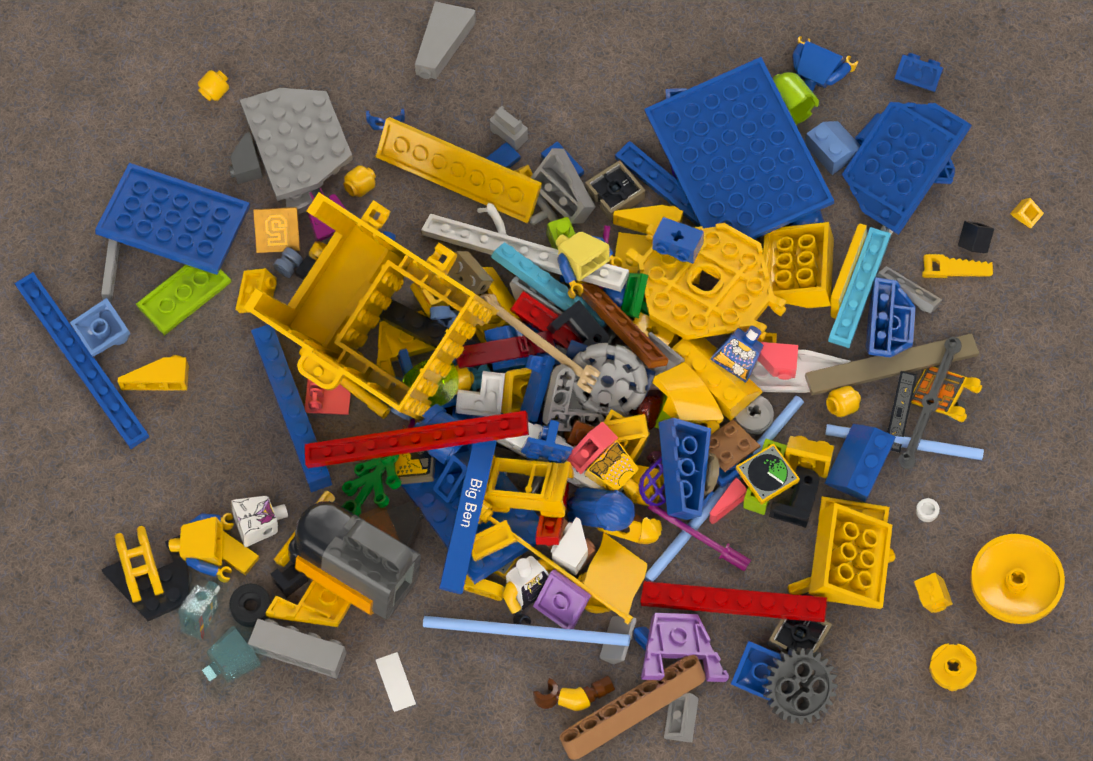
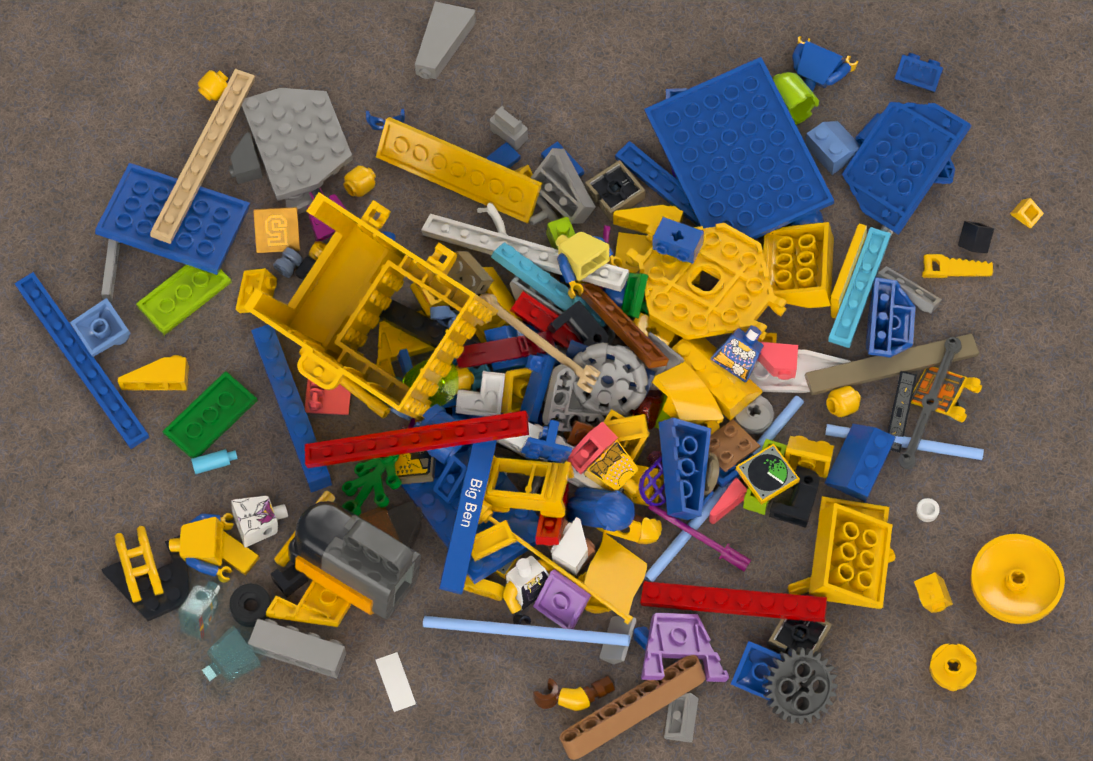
none -> tan plate [150,69,255,244]
none -> green tile [162,371,258,459]
none -> medium azure cylinder [191,449,238,474]

